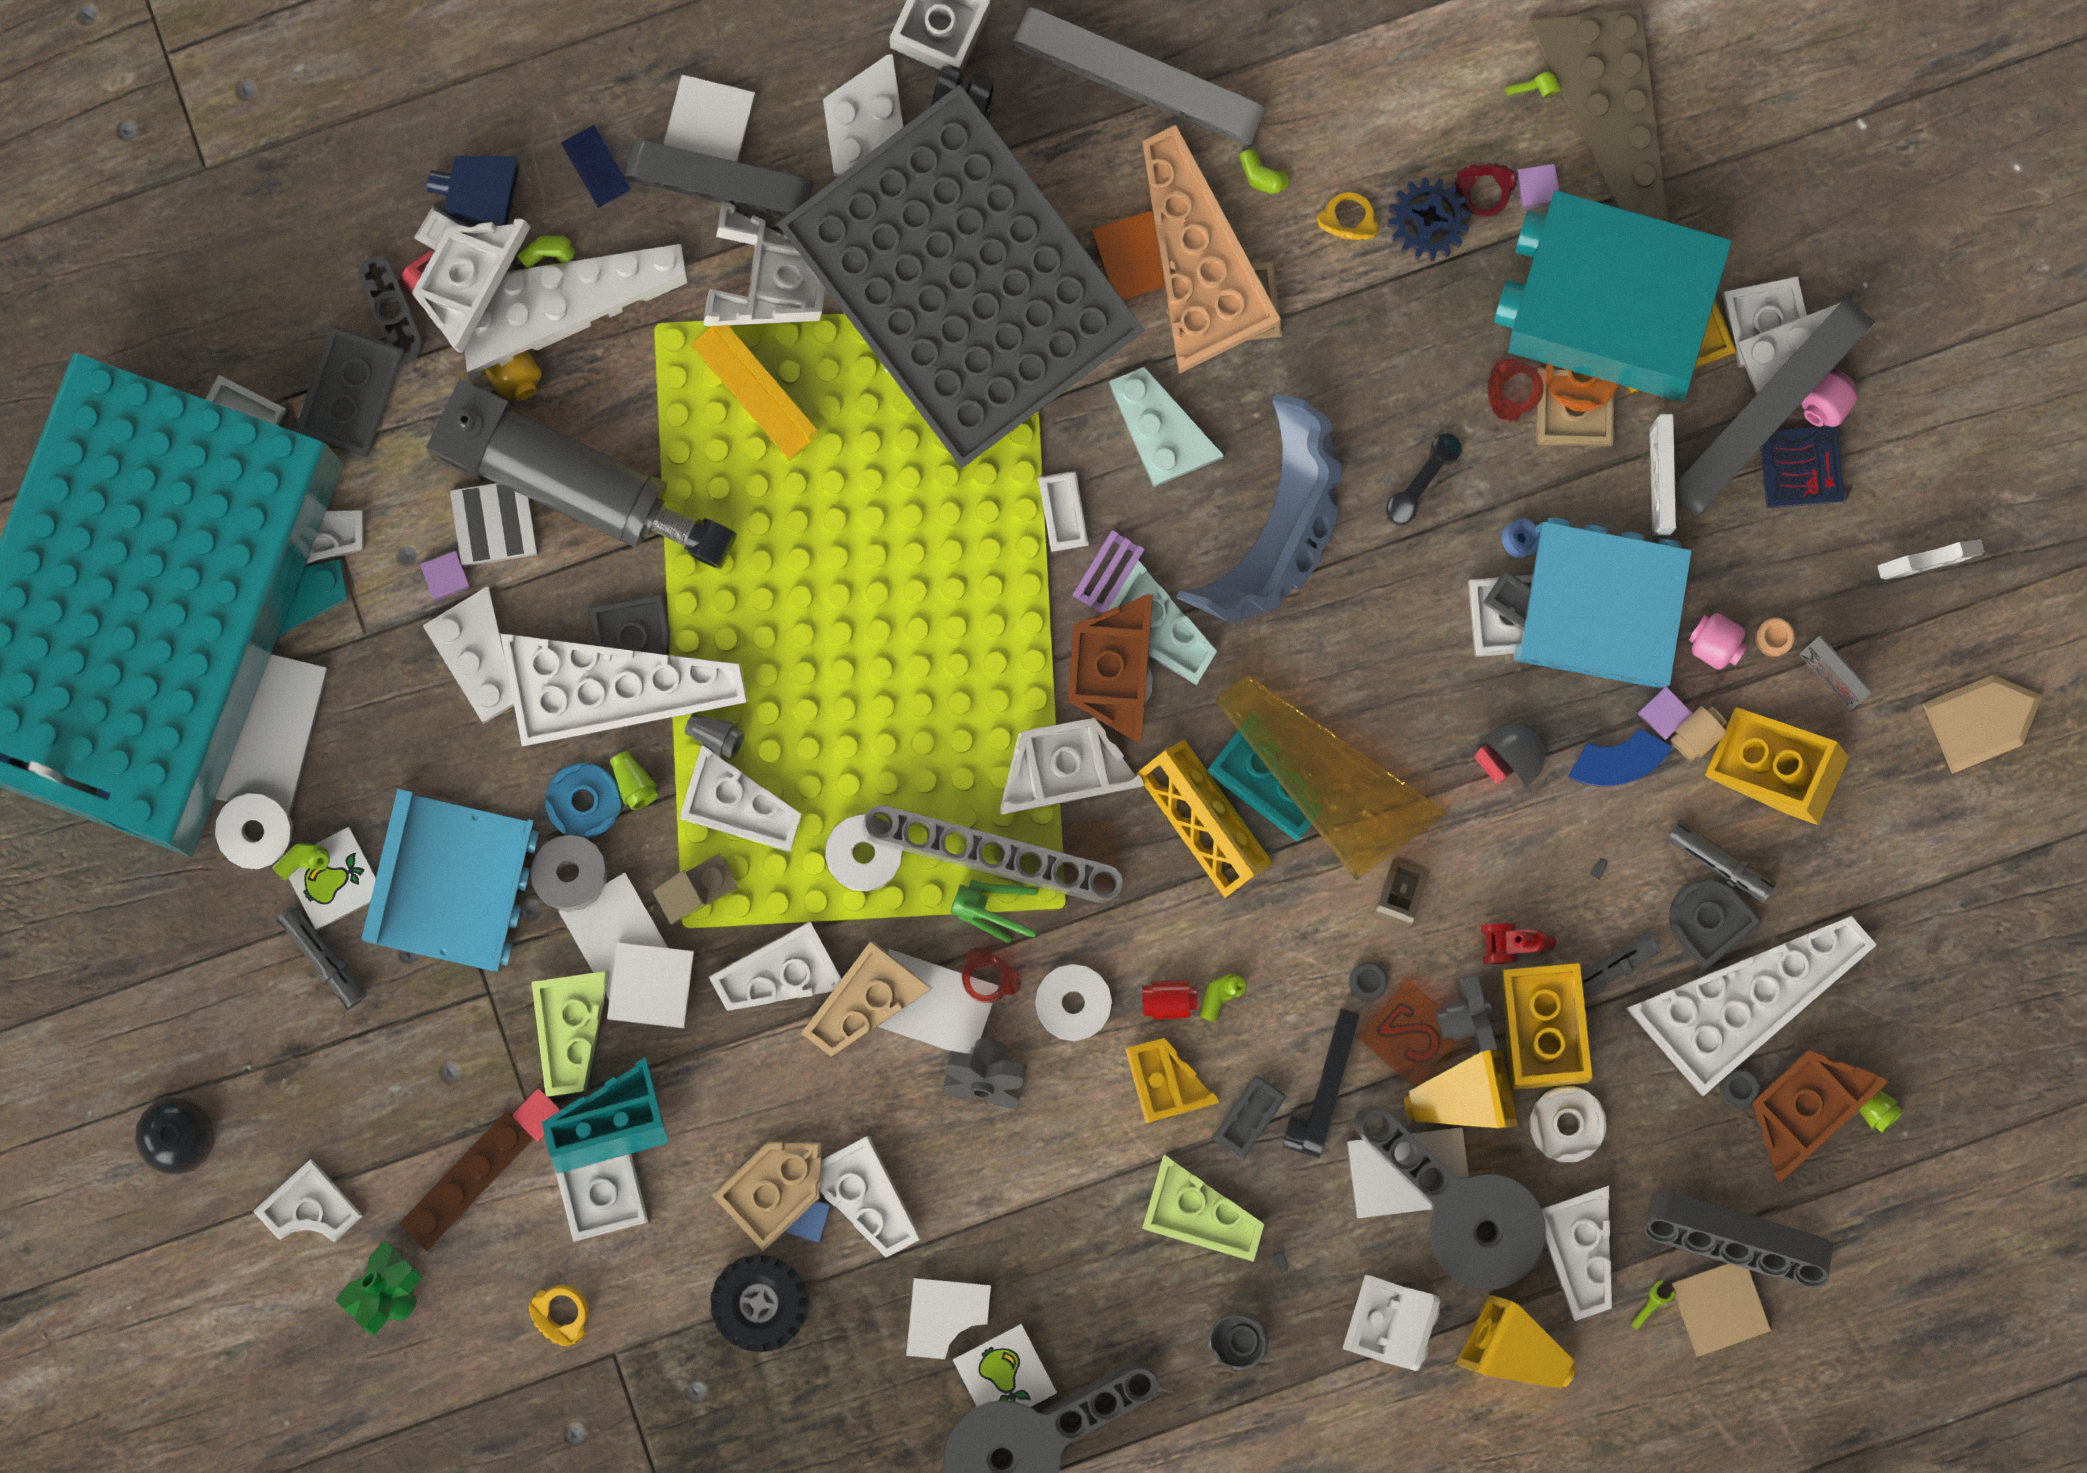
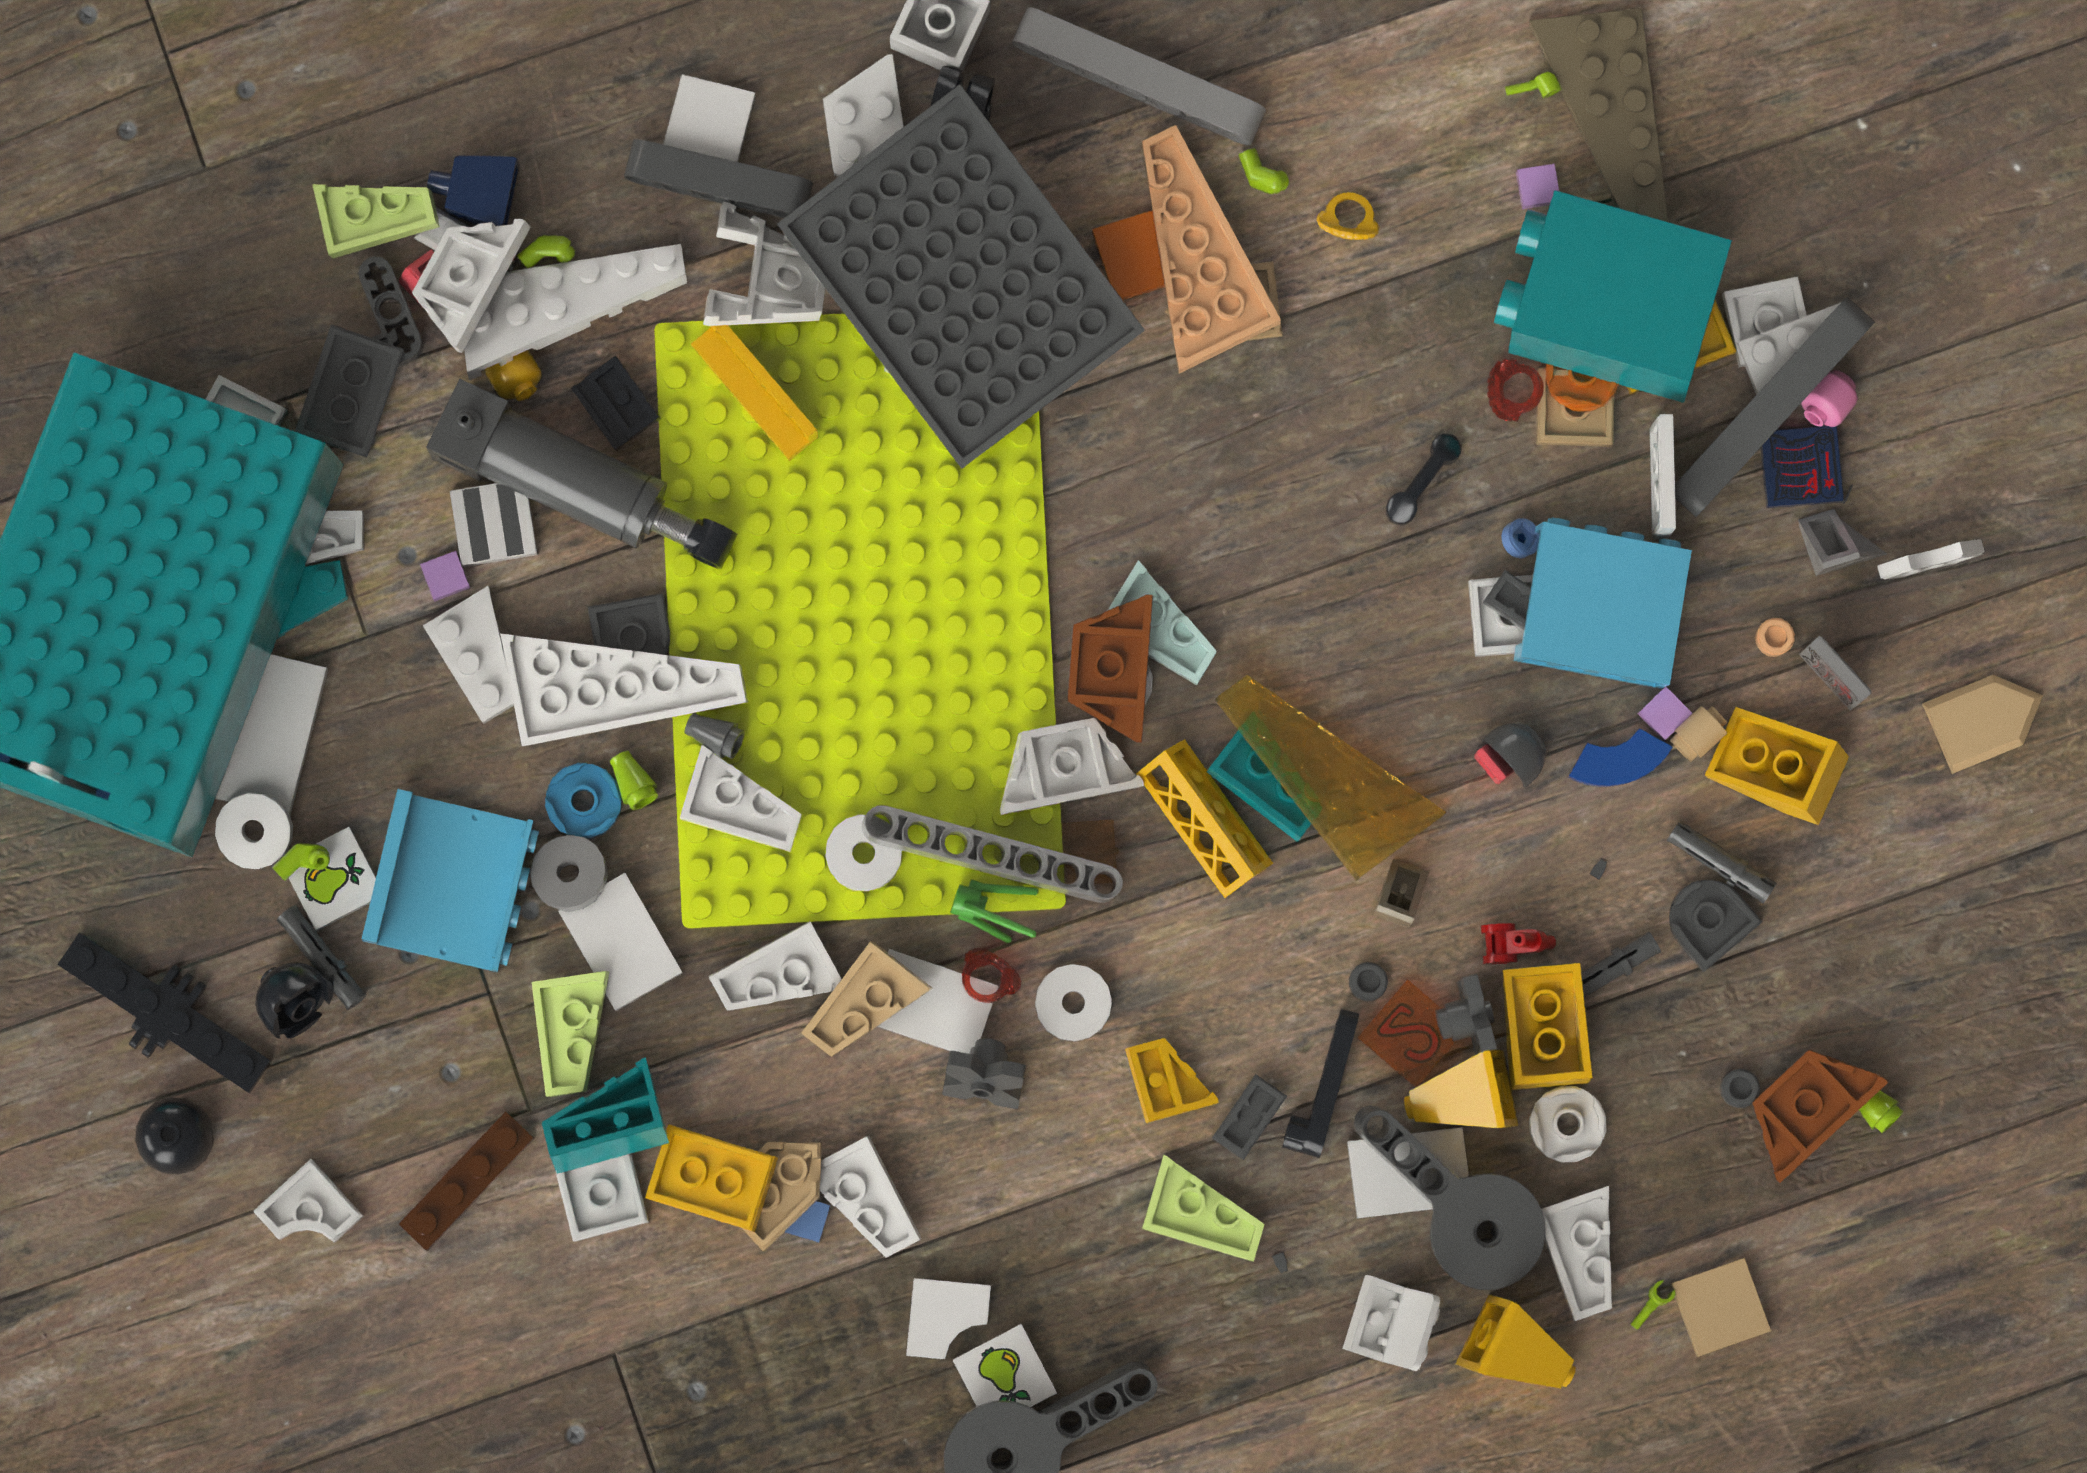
green plant [336,1241,422,1336] -> none
coral slope [512,1088,561,1143] -> none
yellow piece [529,1284,589,1346] -> none
clear blue tile [561,125,631,208] -> none
white tile [607,942,694,1029] -> none
dark tan slope [652,853,738,925] -> none
black wheel [710,1254,808,1352] -> none
white tile [1038,471,1089,552] -> none
lavender tile [1073,530,1145,614] -> none
light aqua wing [1109,367,1224,487] -> none
red brick [1142,980,1197,1020] -> none
sand blue windscreen [1176,393,1341,622] -> none
lime arm [1199,973,1247,1022] -> none
dark grey hair [1208,1311,1269,1371] -> none
dark blue gear [1387,177,1470,261] -> none
dark red piece [1453,163,1517,217] -> none
white wing [1626,916,1877,1096] -> none
dark grey beam [1645,1191,1833,1288] -> none
bright pink head [1688,613,1748,670] -> none
none -> black hinge [57,933,272,1093]
none -> black cylinder [255,962,334,1039]
none -> yellowish green wing [312,184,440,258]
none -> black plate [571,356,661,451]
none -> yellow tile [645,1124,778,1232]
none -> light grey slope [1798,509,1887,576]

